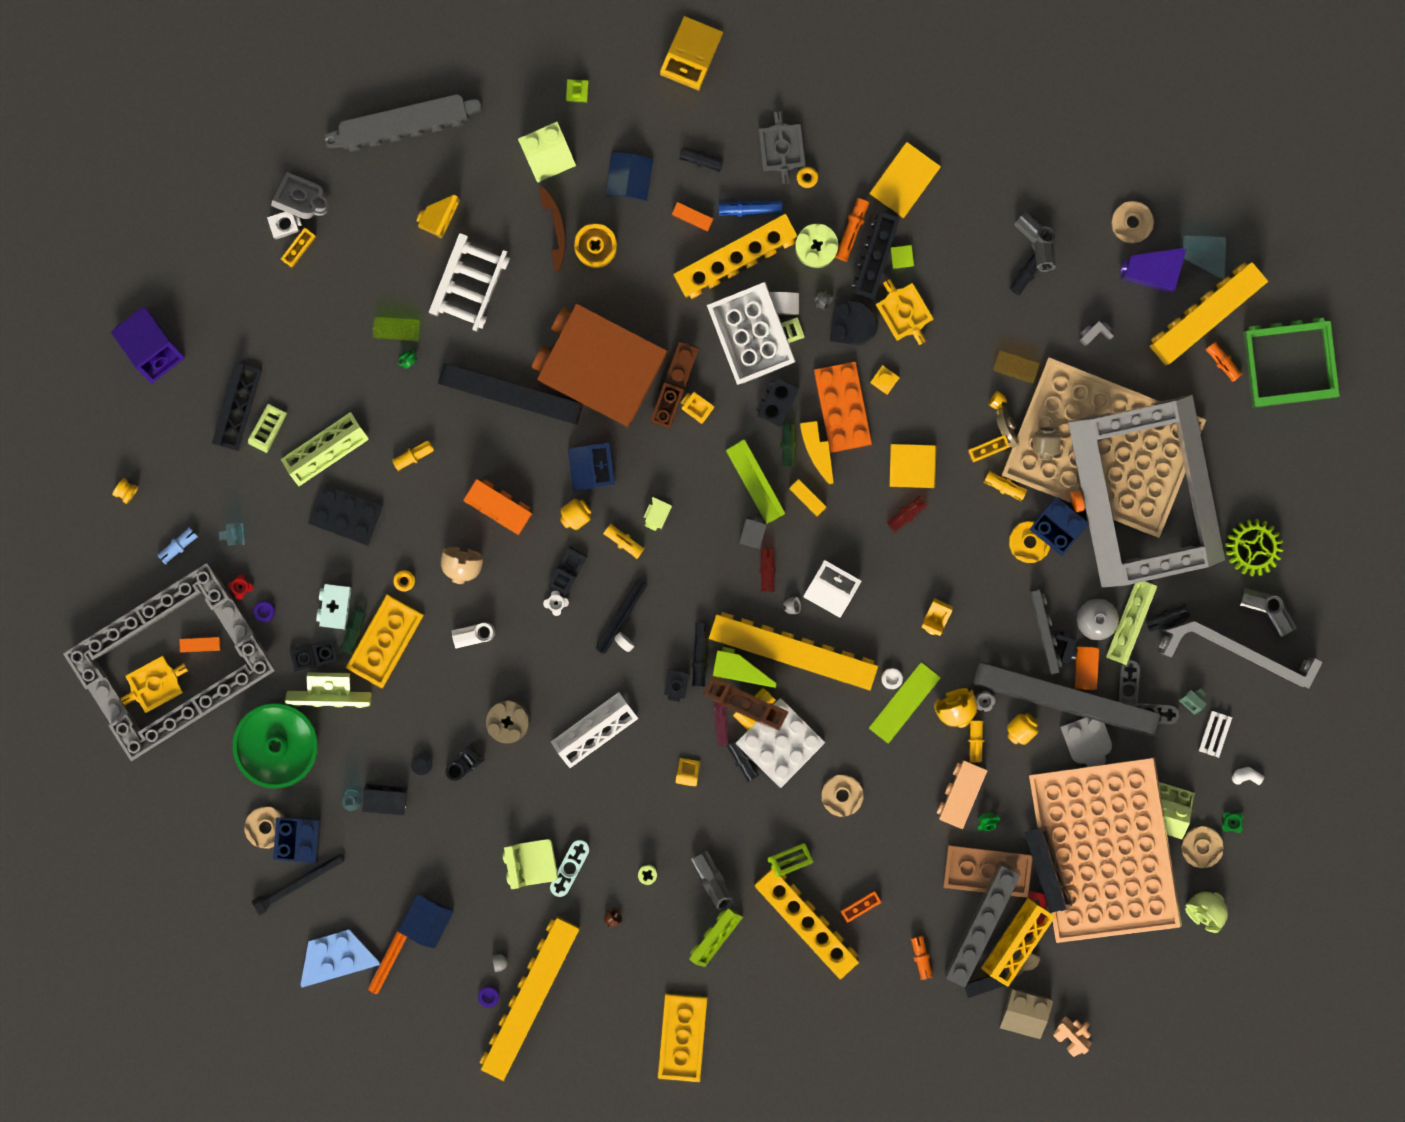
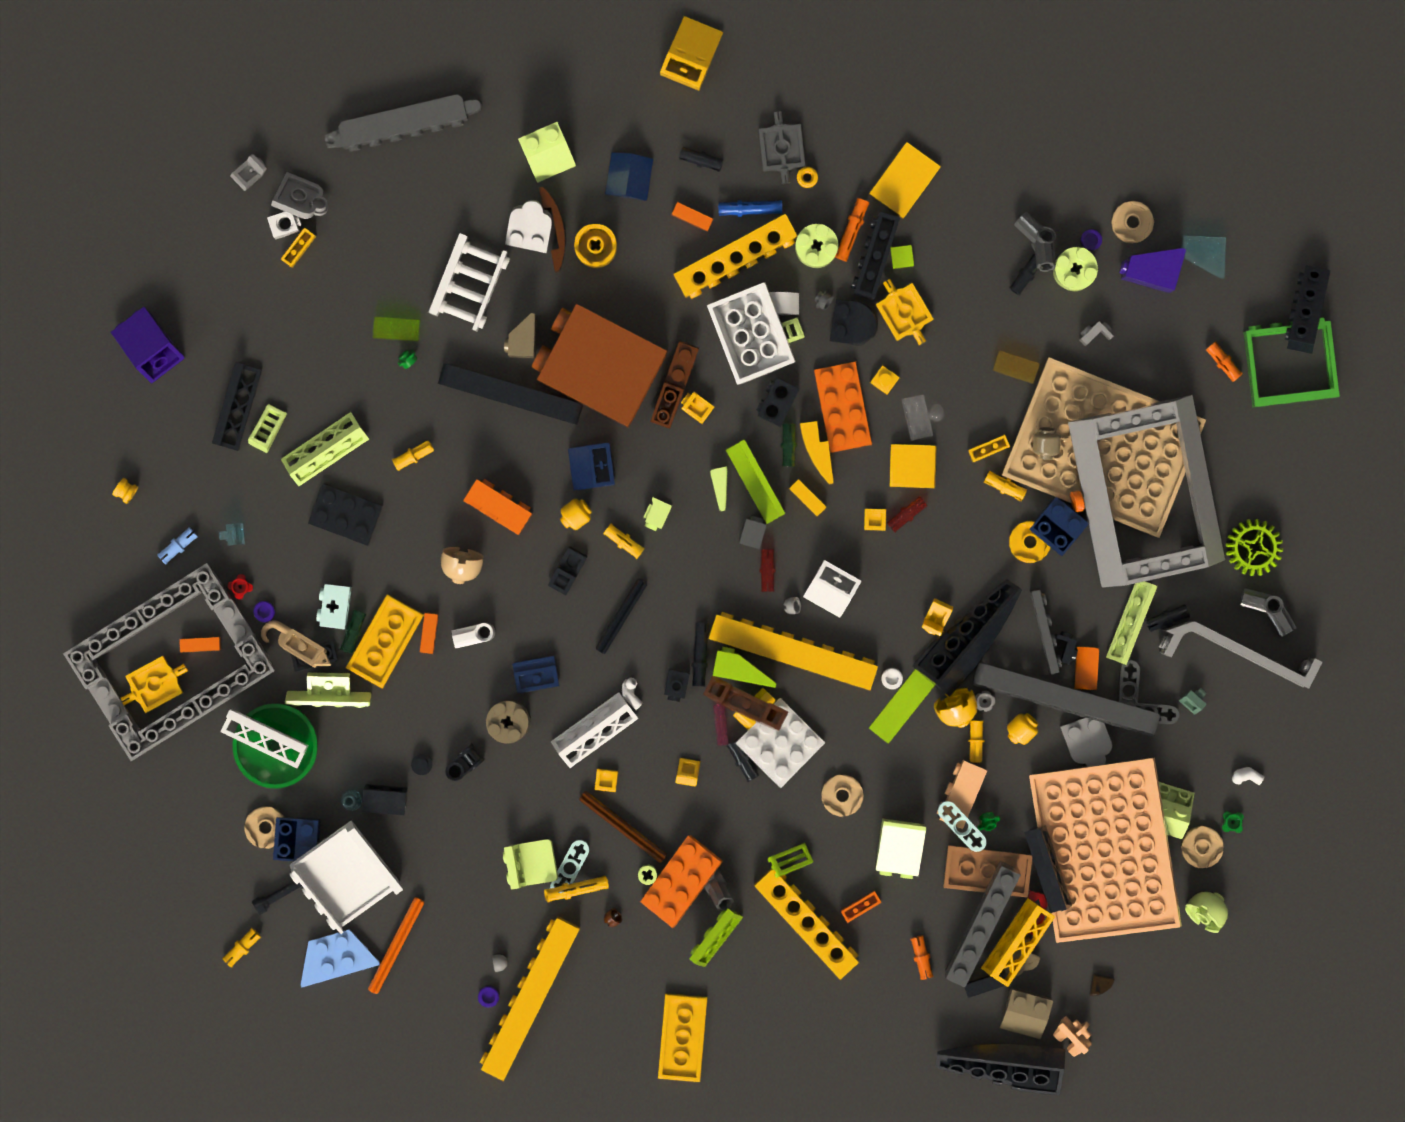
yellow plate [394,570,415,591] -> none
dark blue slope [398,893,454,949] -> none
yellow slope [417,195,460,238] -> none
white plate [543,590,569,616] -> none
lime tile [566,79,589,103] -> none
white tile [614,632,635,652] -> none
yellow hinge [989,391,1007,410] -> none
dark tan plate [996,407,1019,448] -> none
light grey cylinder [1076,598,1119,640] -> none
yellow brick [1149,262,1268,366] -> none
white tile [1198,711,1232,758] -> none
none -> white fence [221,709,309,768]
none -> yellow pin [222,928,261,967]
none -> light grey bracket [230,154,267,191]
none -> tan plate [261,620,331,668]
none -> white panel [289,820,403,934]
none -> orange piece [420,613,439,654]
none -> dark tan slope [504,313,537,358]
none -> plate [505,200,553,253]
none -> dark blue plate [512,656,560,693]
none -> yellow pin [544,876,609,902]
none -> reddish brown axle [579,791,667,863]
none -> yellow tile [595,769,618,792]
none -> white arm [622,677,643,710]
none -> orange plate [640,835,723,928]
none -> yellowish green slope [710,466,727,511]
none -> yellow plate [864,509,886,531]
none -> slope [875,818,926,879]
none -> clear plate [901,394,945,441]
none -> black wedge [913,579,1022,697]
none -> black wedge [935,1044,1066,1096]
none -> light aqua beam [938,801,986,852]
none -> yellowish green brick [1053,247,1098,291]
none -> dark purple tile [1080,229,1102,251]
none -> dark brown tile [1089,974,1115,996]
none -> black brick [1285,265,1331,354]

